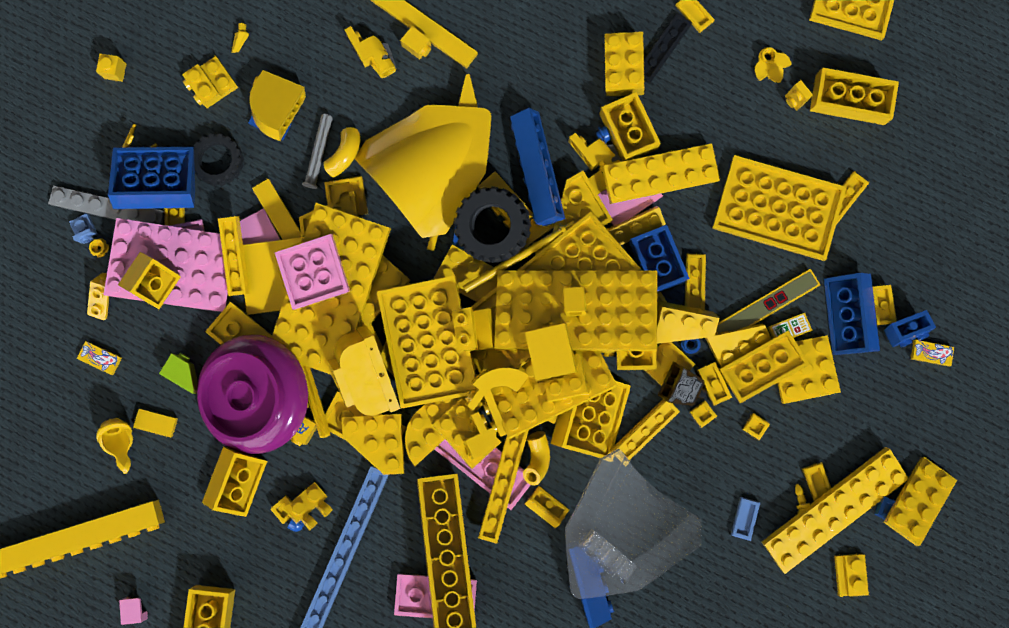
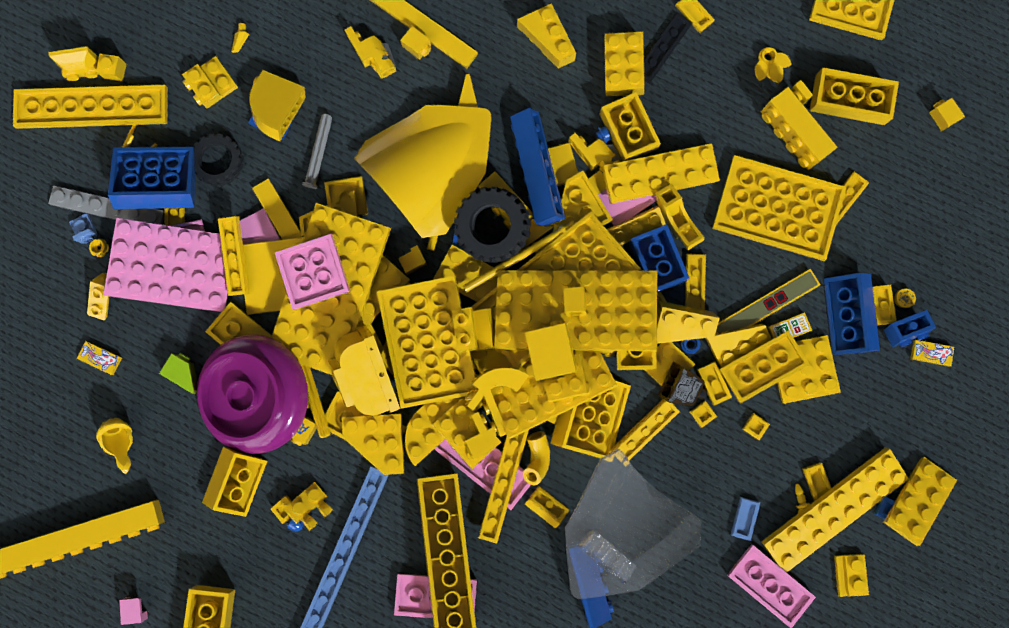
yellow slope [118,252,181,309] -> none
yellow tile [133,409,178,438] -> none
yellow cylinder [323,127,360,177] -> none
none -> yellow plate [13,85,168,129]
none -> yellow slope [48,47,99,81]
none -> yellow panel [399,245,427,275]
none -> yellow wedge [517,3,576,68]
none -> yellow tile [548,143,578,186]
none -> yellow arch [655,184,704,250]
none -> bright pink plate [727,544,816,628]
none -> yellow brick [761,87,838,170]
none -> yellow tile [894,289,916,308]
none -> yellow brick [929,98,965,131]

